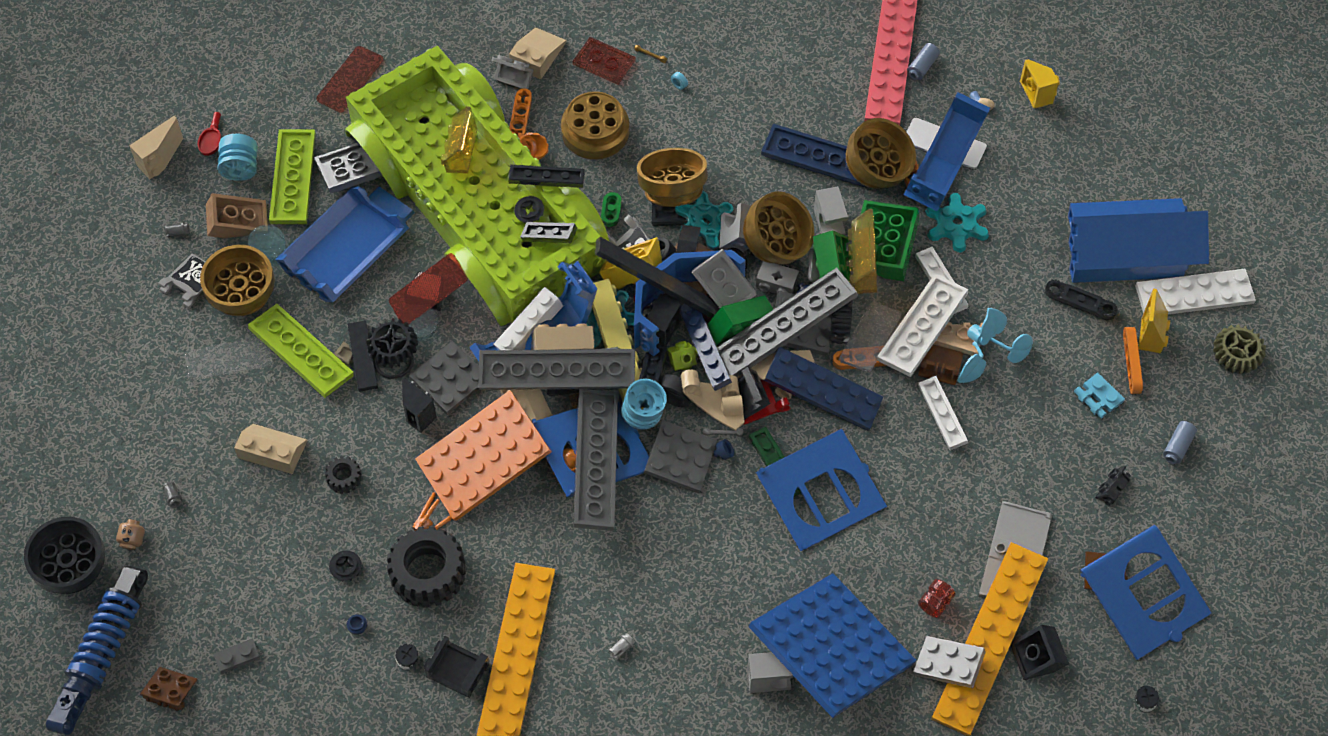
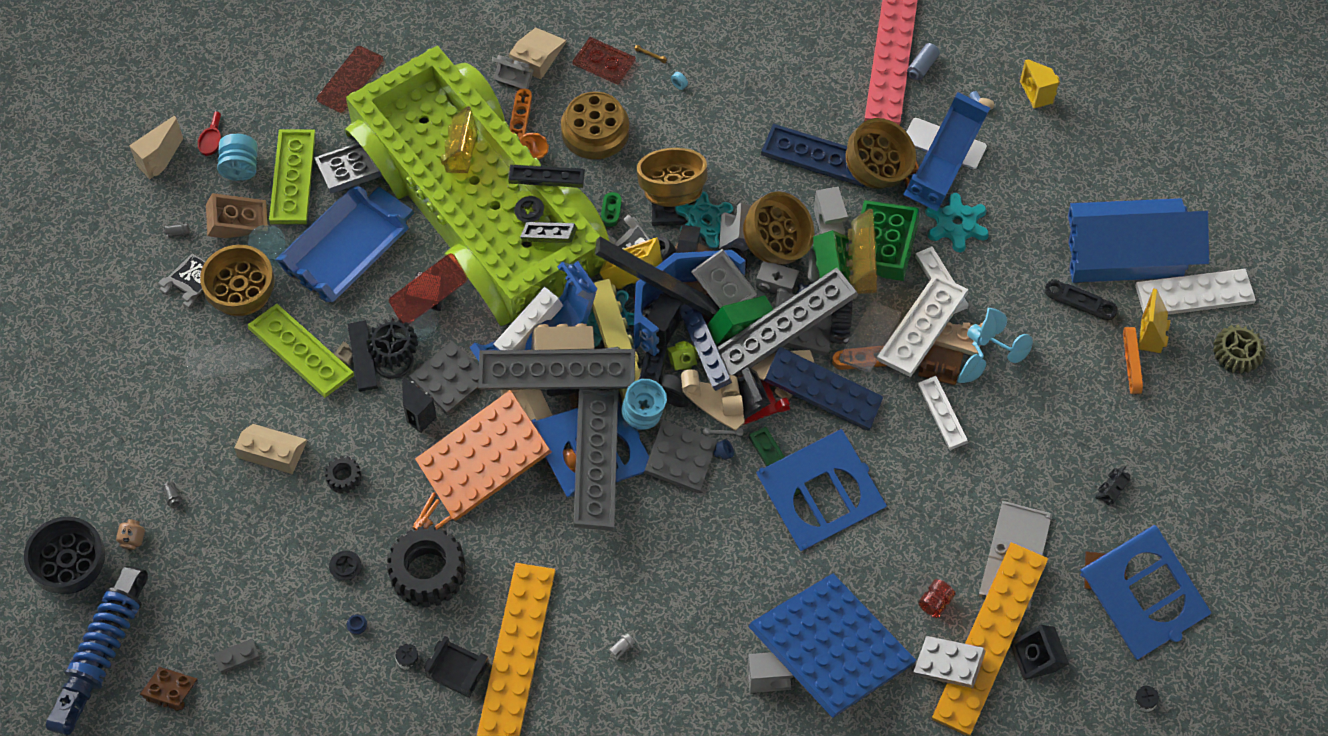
medium azure plate [1074,373,1125,419] -> none
sand blue brick [1163,421,1197,464] -> none

